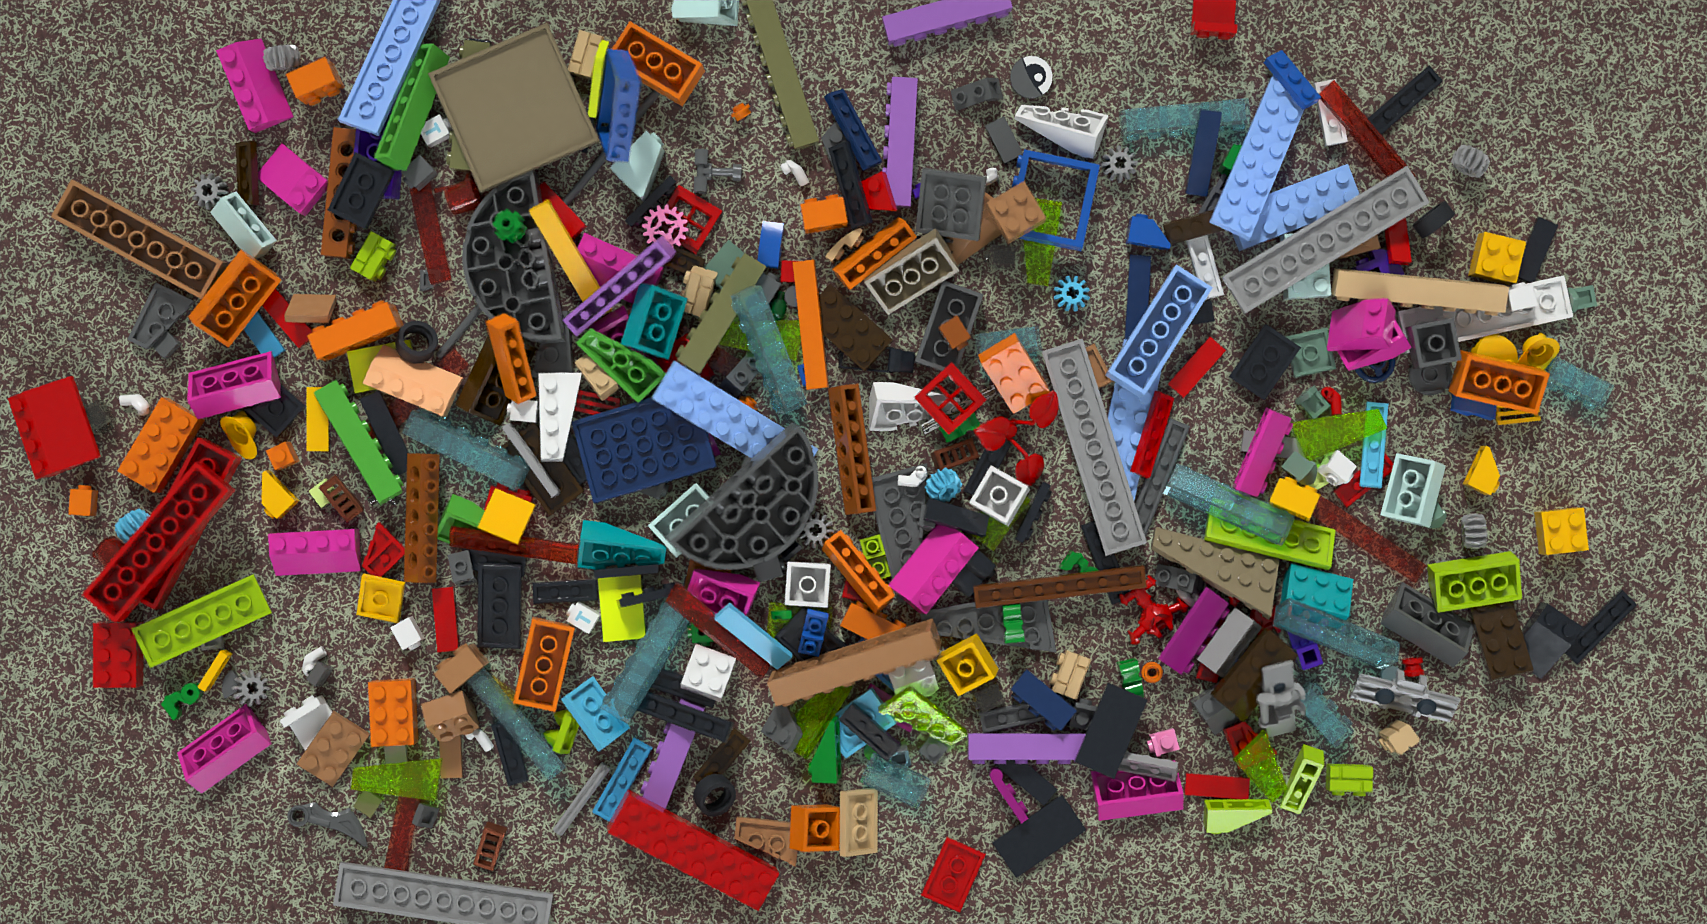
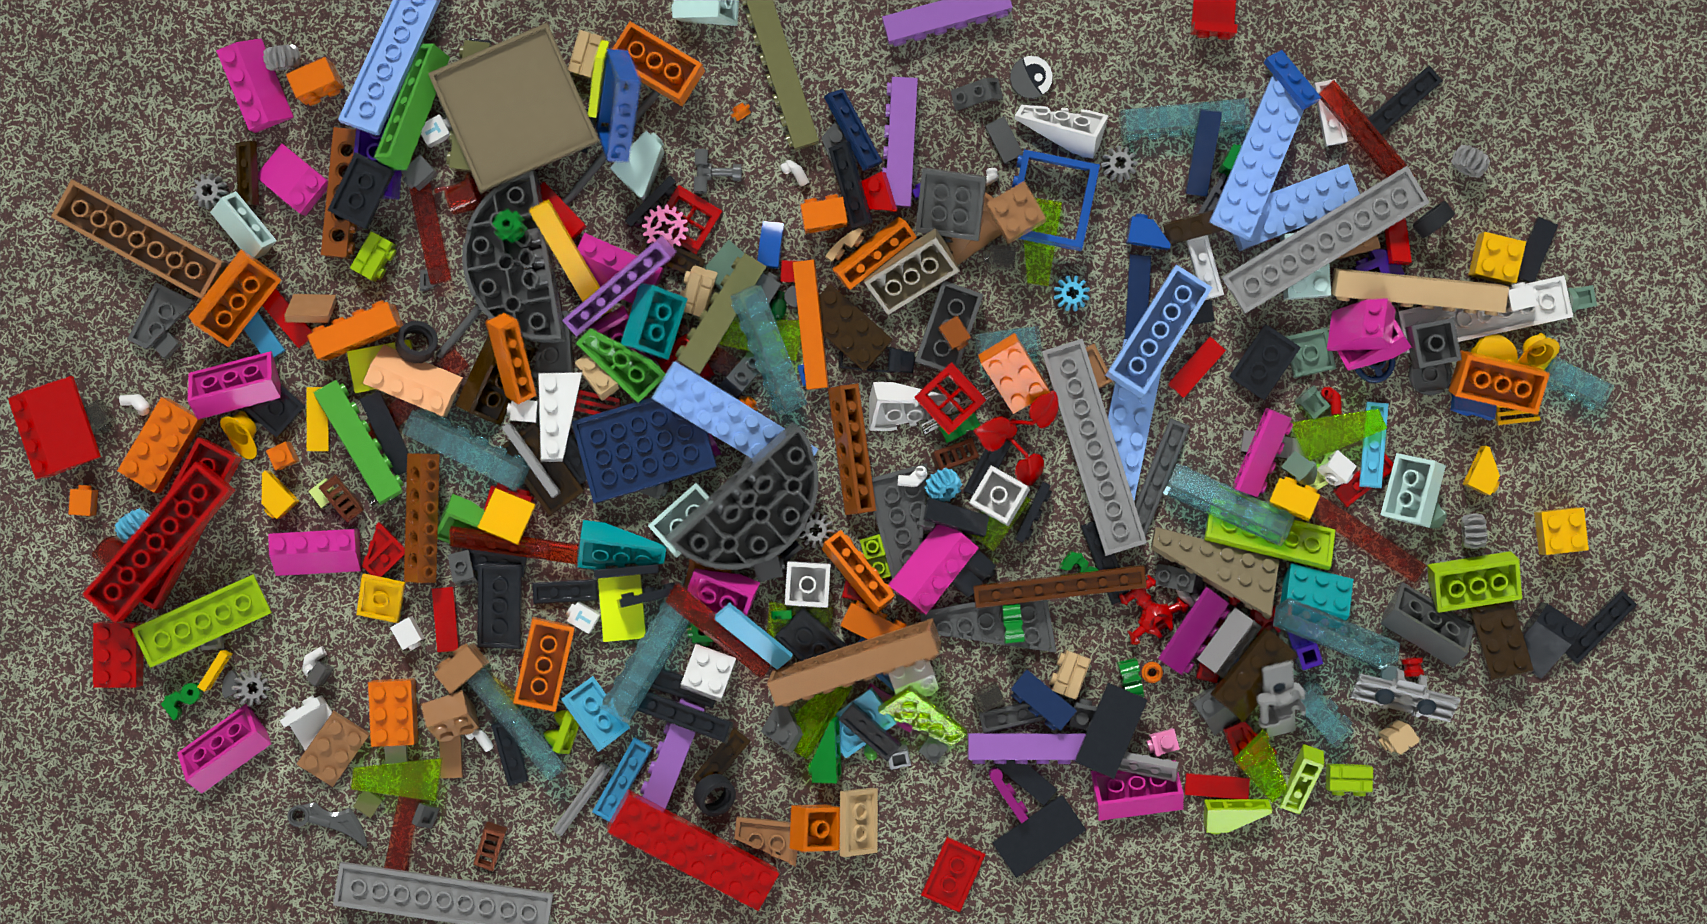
blue slope [798,609,829,657] -> none
clear light blue brick [859,752,931,809] -> none
yellow brick [936,633,999,696] -> none
red tile [1130,391,1175,479] -> none

